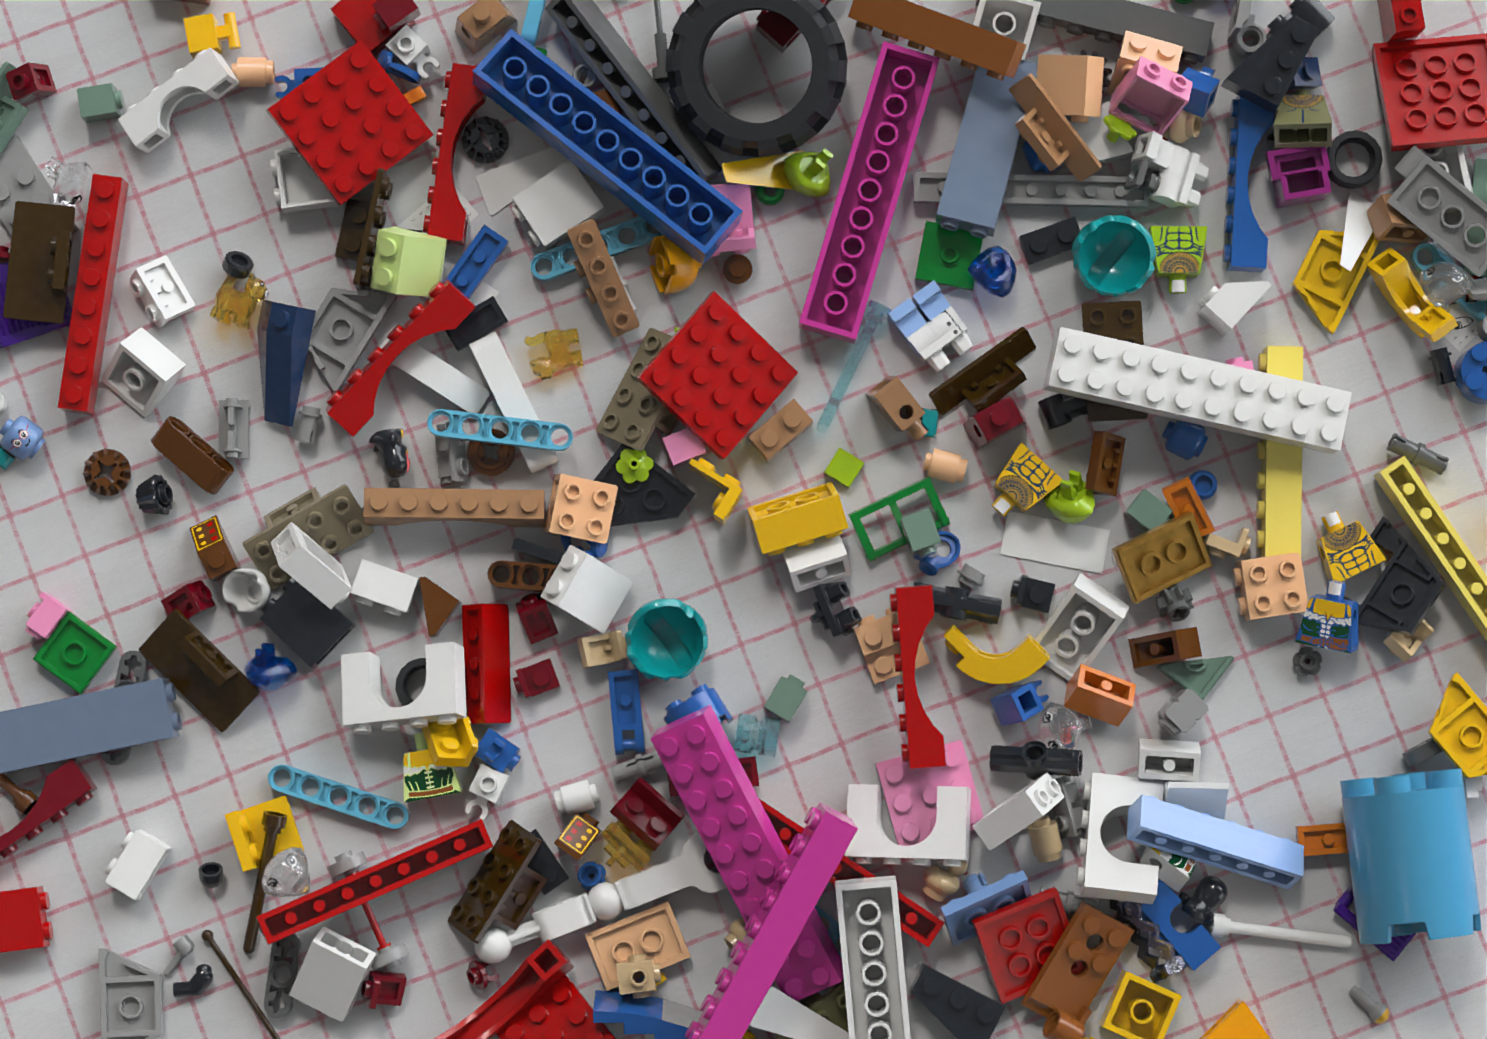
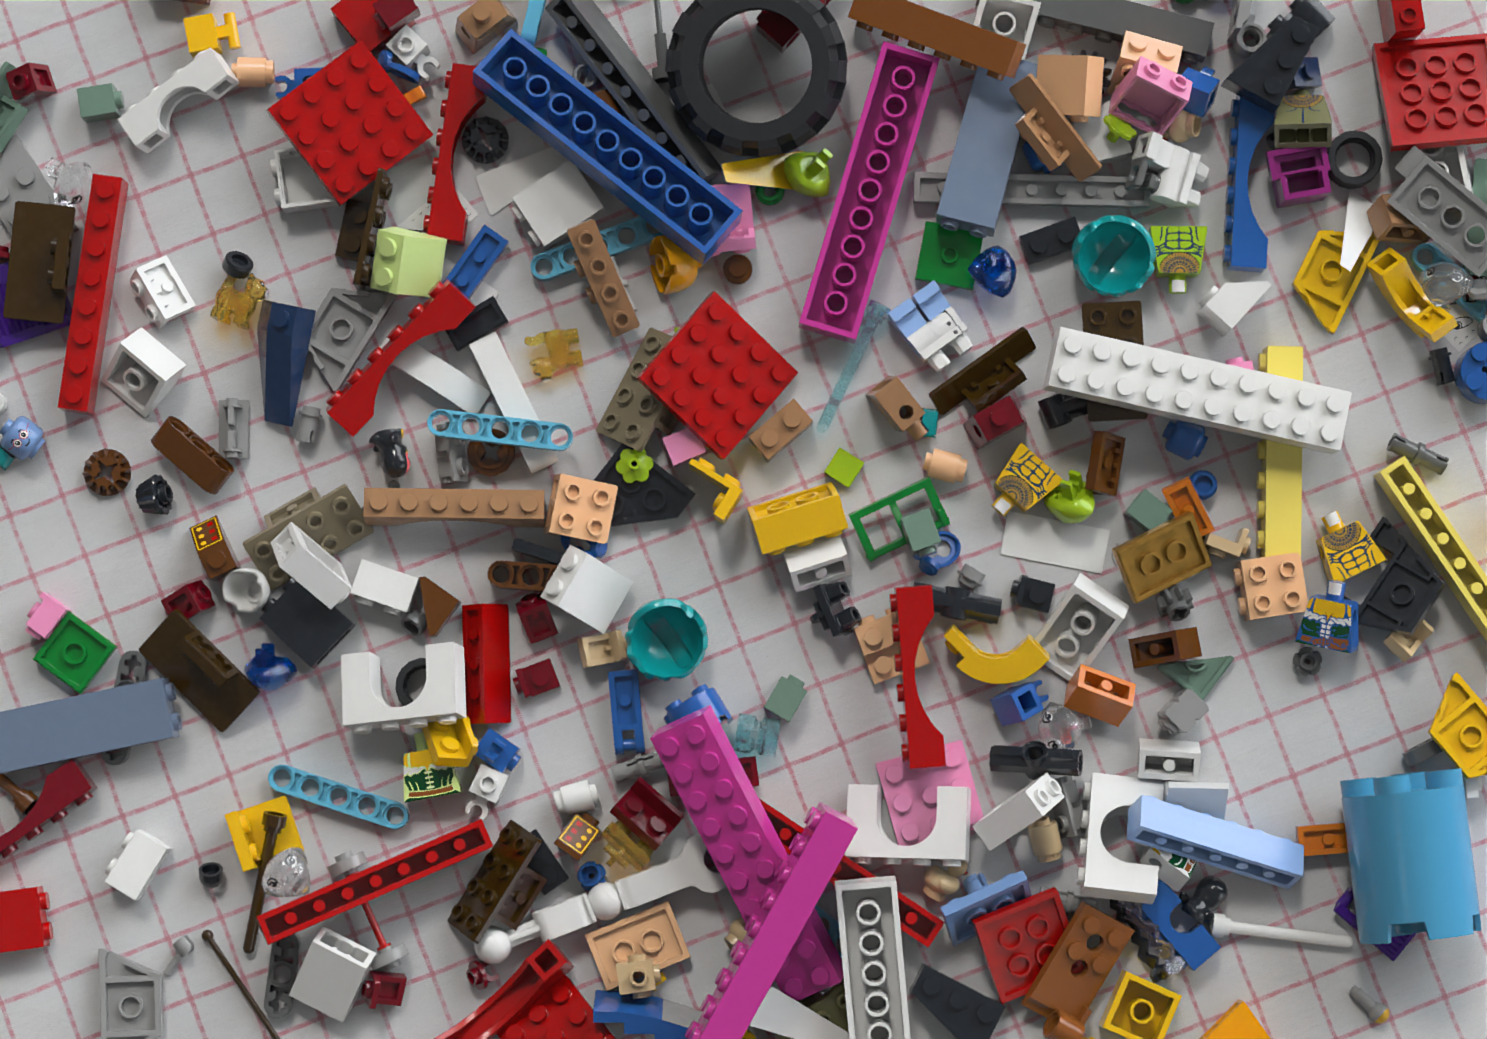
black arm [173,964,213,997] -> none
none -> dark grey hinge [401,610,427,637]

